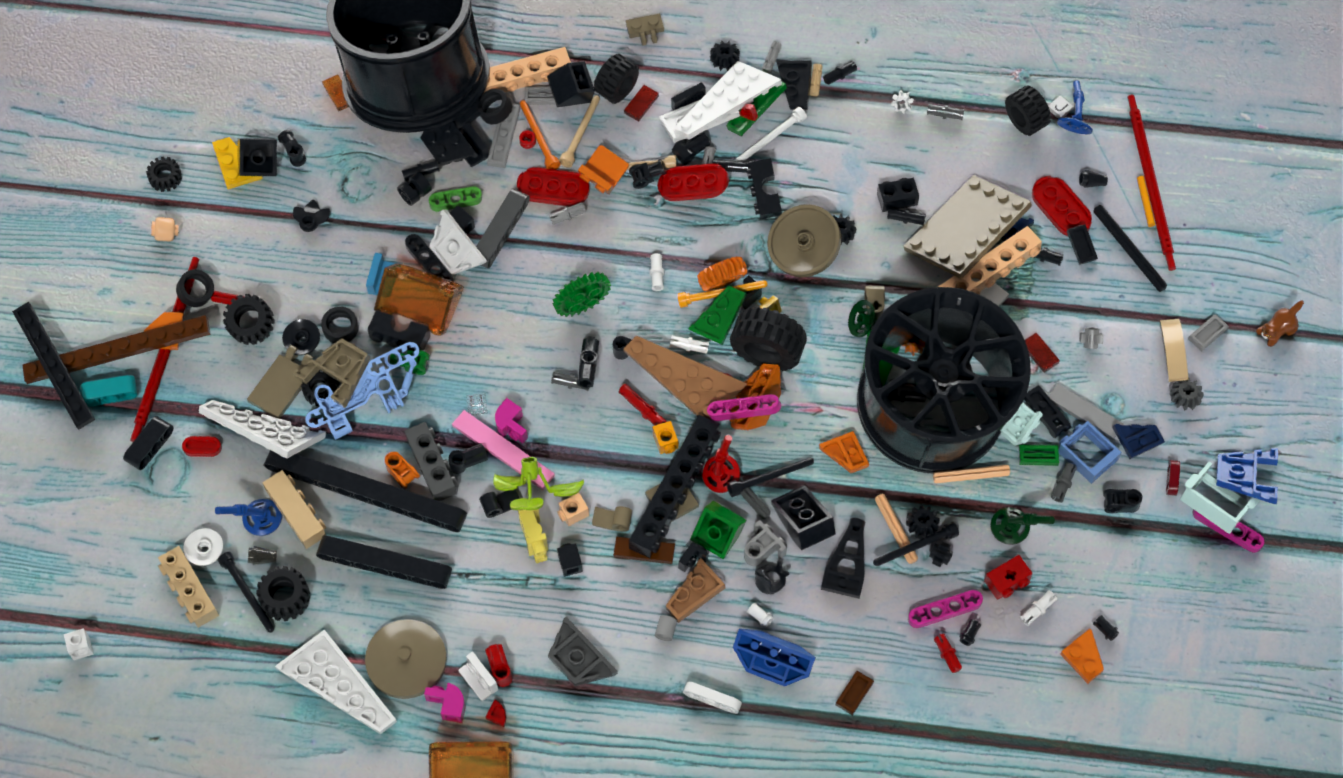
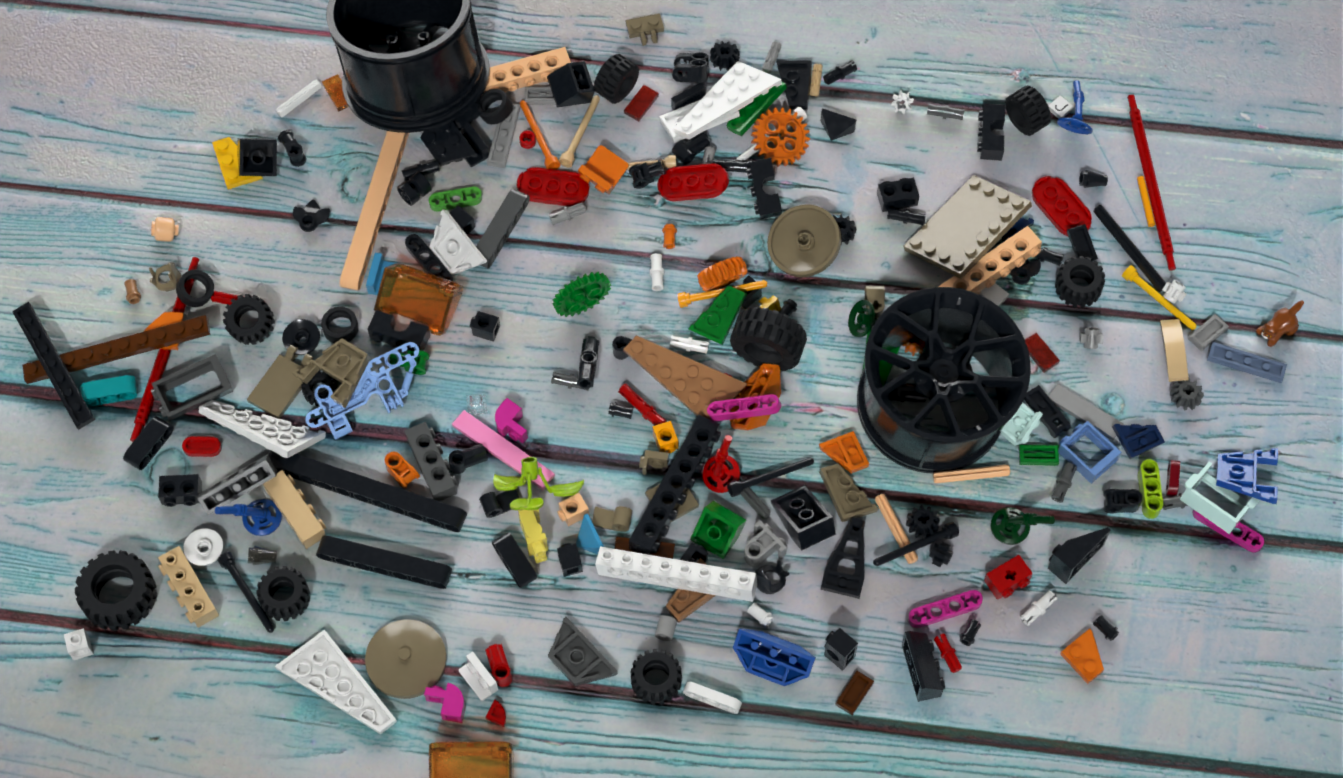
black tyre [146,156,182,192] -> none
red tile [740,104,758,121] -> none
none -> black tyre [75,550,157,631]
none -> medium nougat pin [124,279,141,304]
none -> dark tan piece [149,263,182,292]
none -> dark grey piece [151,354,233,421]
none -> black brick [158,474,202,507]
none -> dark grey brick [197,454,278,515]
none -> white axle [276,79,322,117]
none -> light nougat beam [340,131,409,291]
none -> black brick [470,311,500,342]
none -> black beam [492,532,538,588]
none -> dark azure slope [576,513,604,554]
none -> white brick [595,546,757,602]
none -> black pin [608,402,633,419]
none -> black tyre [631,649,682,705]
none -> dark tan bracket [639,450,669,475]
none -> orange pin [662,224,677,249]
none -> black piece [672,52,709,83]
none -> orange gear [751,107,810,167]
none -> black pin [779,299,797,316]
none -> dark tan wing [819,464,879,522]
none -> black slope [820,108,857,141]
none -> black brick [824,628,858,671]
none -> black slope [902,631,945,702]
none -> black arch [977,103,1005,161]
none -> black plate [1004,259,1041,285]
none -> black slope [1048,527,1111,584]
none -> black tyre [1055,256,1105,308]
none -> yellow piece [1122,265,1197,330]
none -> lime beam [1137,459,1163,519]
none -> white gear [1162,280,1187,303]
none -> dark grey pin [1163,493,1188,510]
none -> sand blue tile [1207,342,1287,383]

